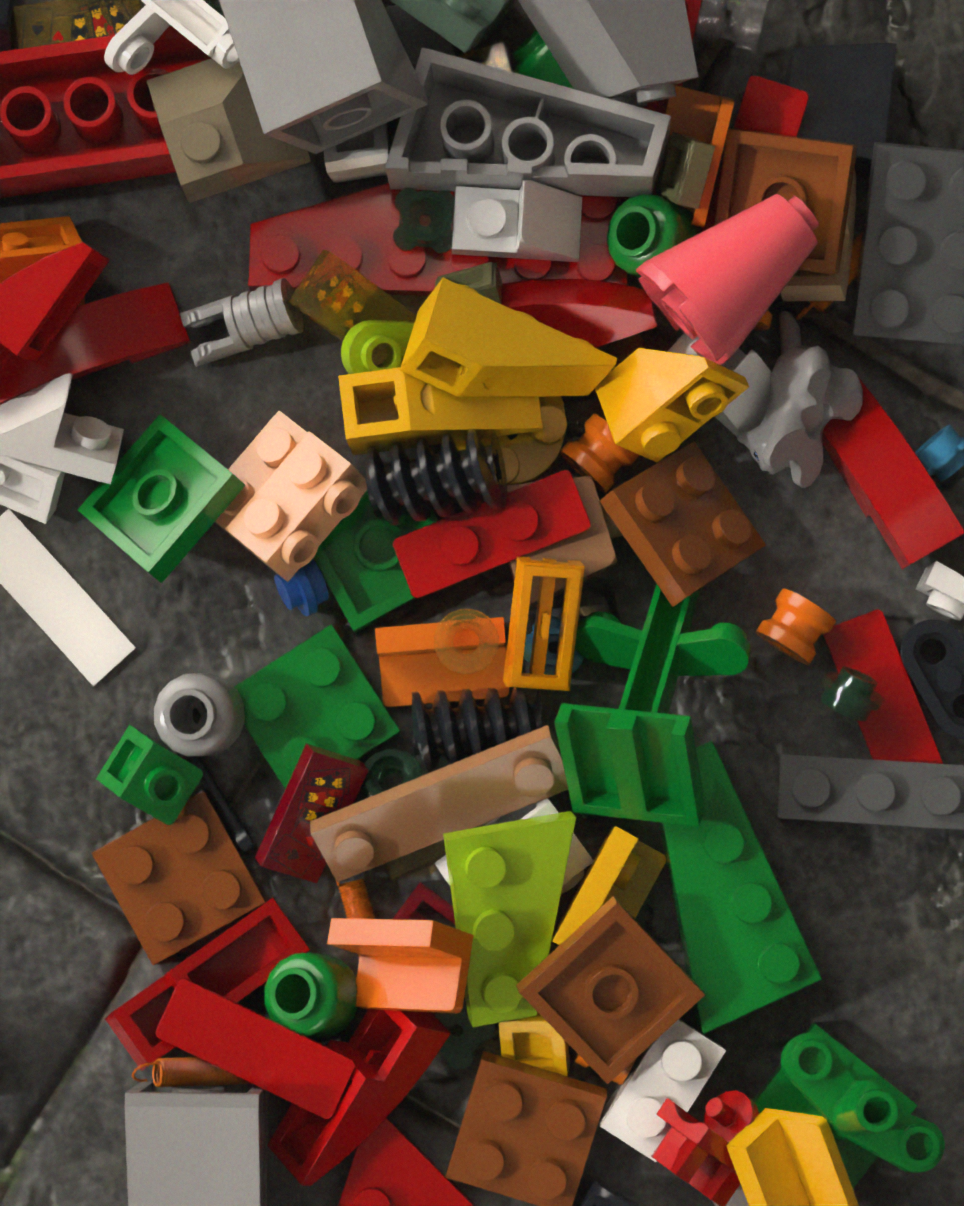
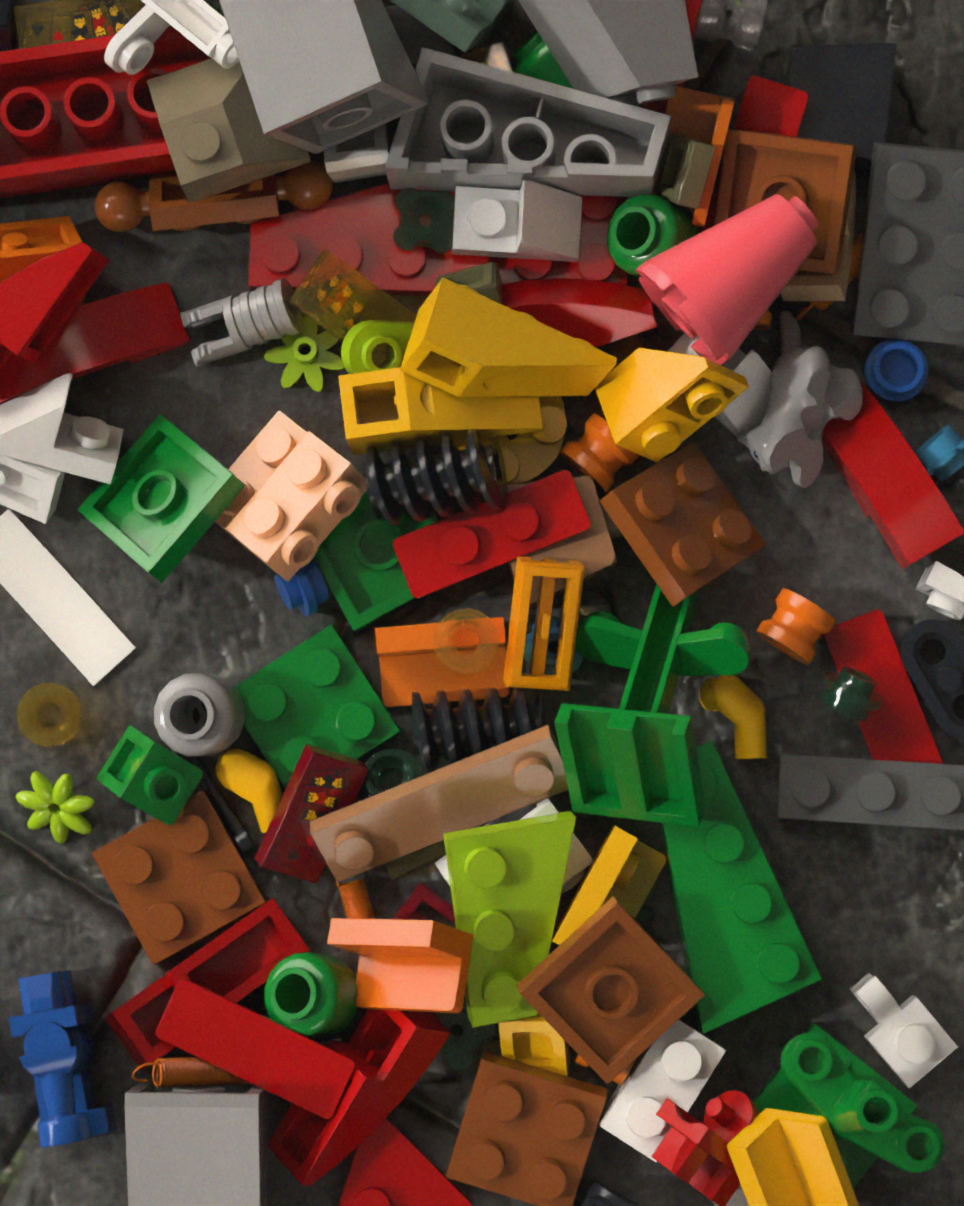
none -> blue hips [9,970,117,1148]
none -> lime plant [16,771,95,844]
none -> clear yellow plate [17,683,82,747]
none -> dark orange plate [95,159,333,232]
none -> yellow arm [215,748,283,833]
none -> lime plant [264,311,345,392]
none -> yellow arm [699,675,767,759]
none -> white plate [850,973,958,1089]
none -> blue plate [864,339,928,403]

